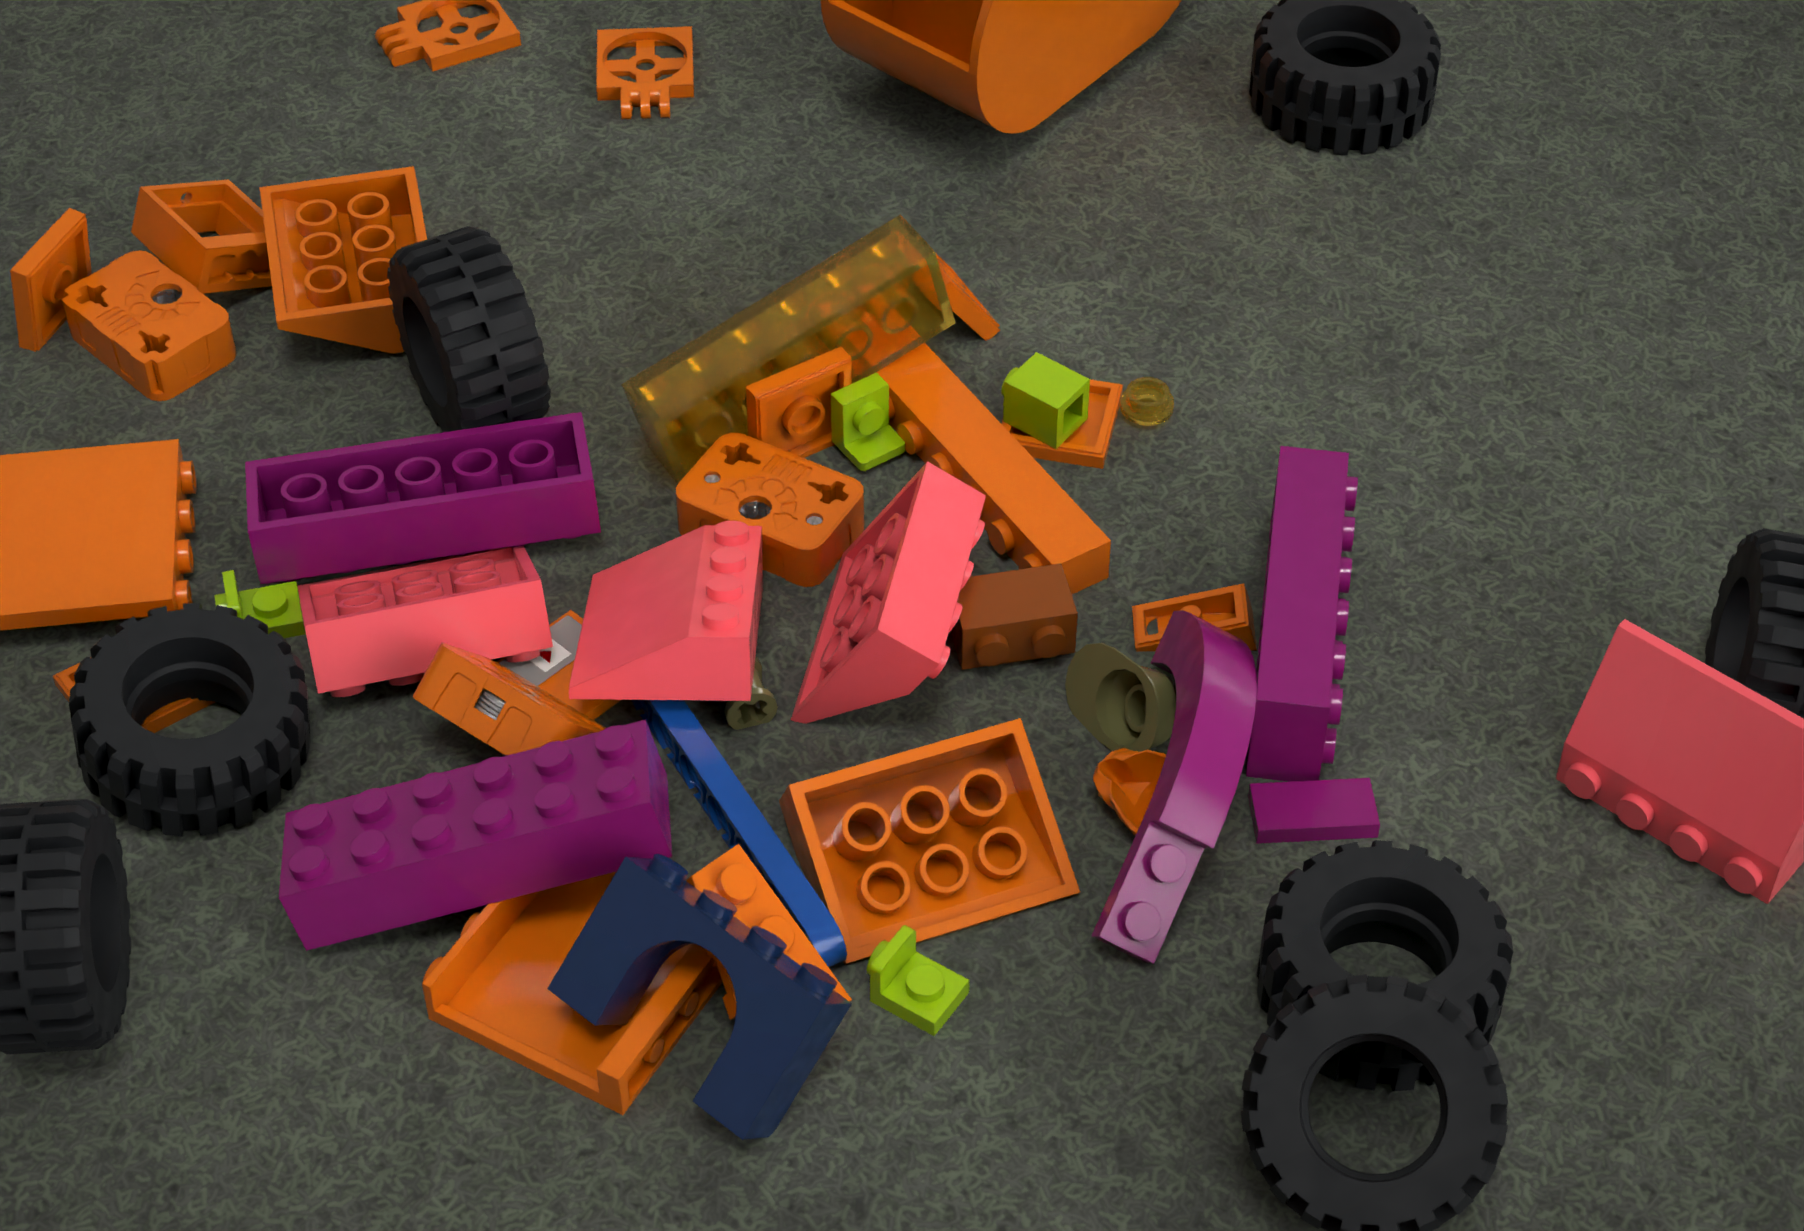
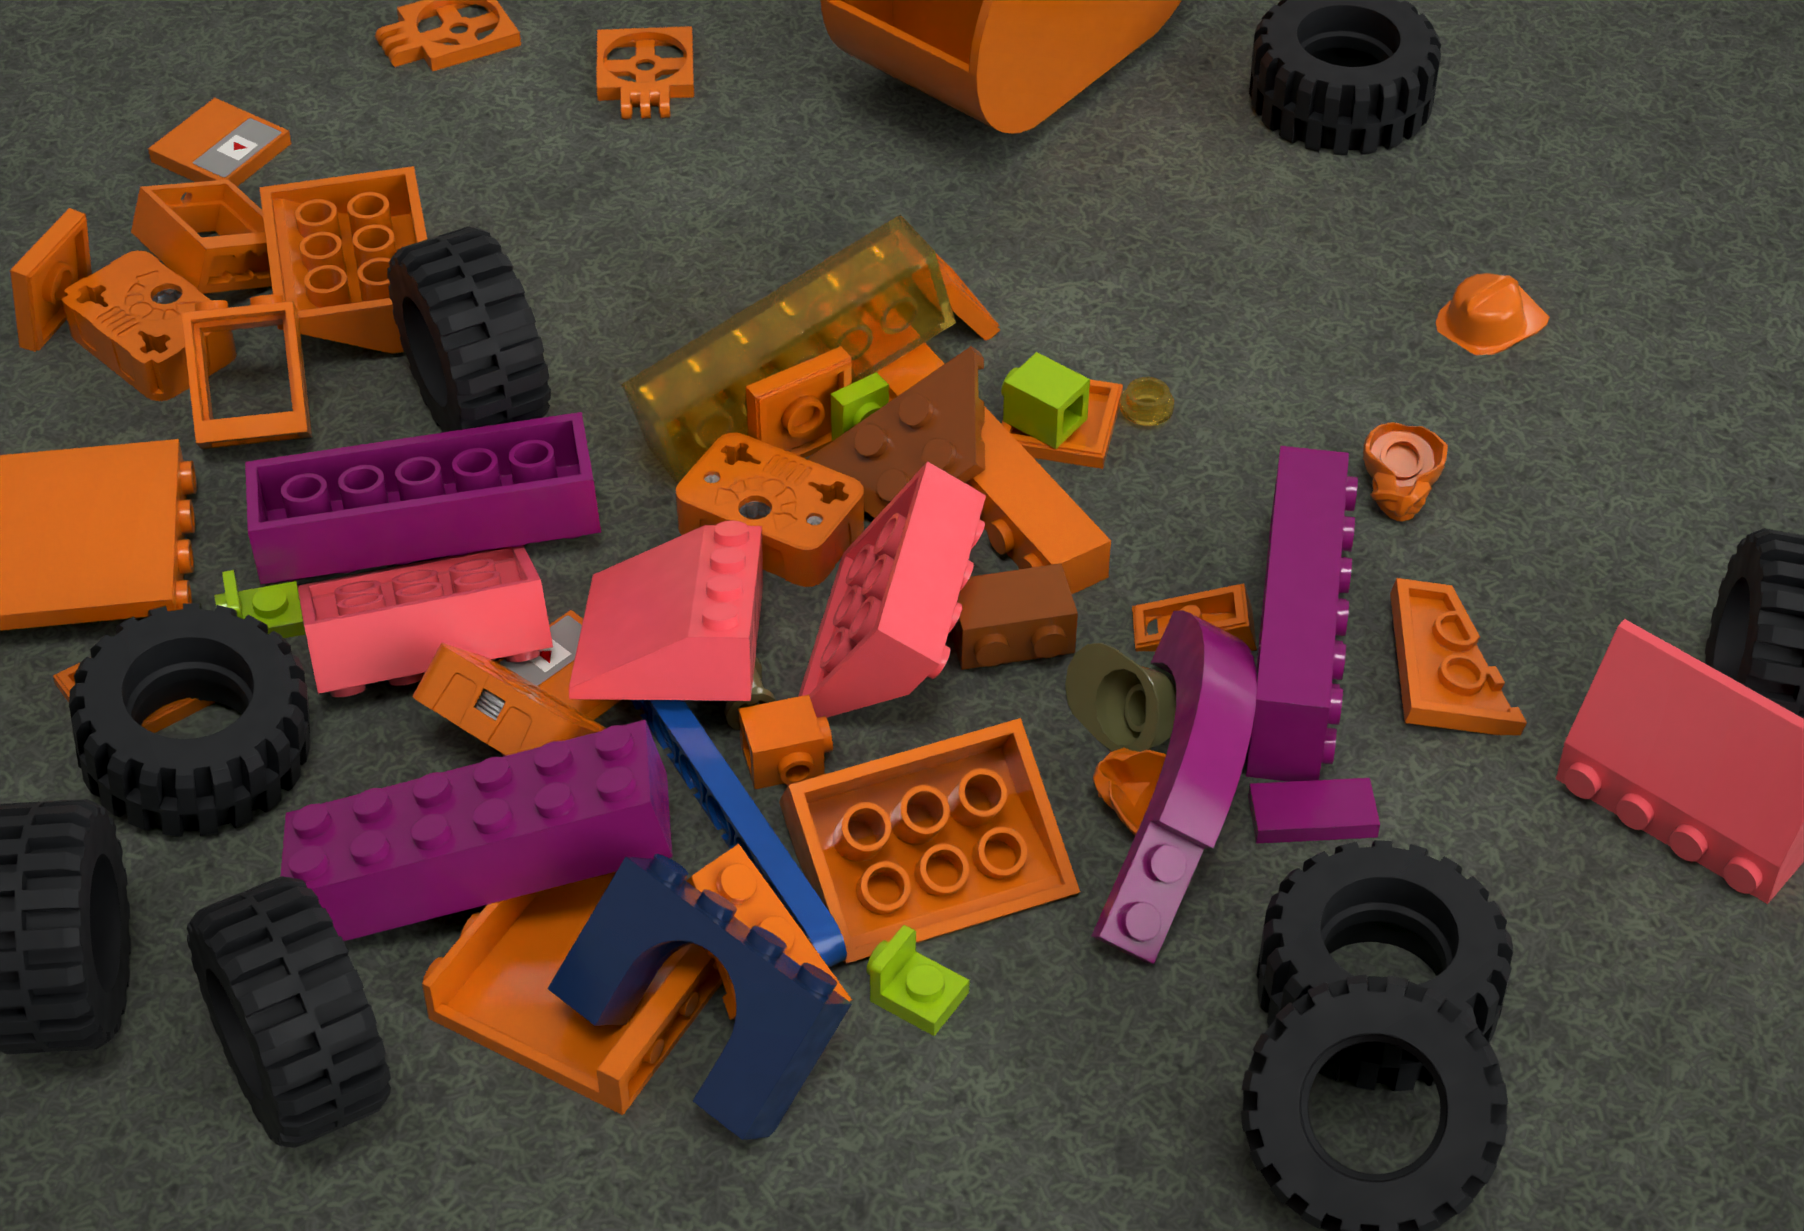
none -> orange tile [148,98,291,187]
none -> orange window [181,294,312,449]
none -> black tyre [186,876,391,1148]
none -> orange brick [739,694,833,790]
none -> dark orange wing [807,346,985,518]
none -> orange hair [1363,422,1448,522]
none -> orange wing [1390,578,1527,736]
none -> orange piece [1436,273,1550,355]

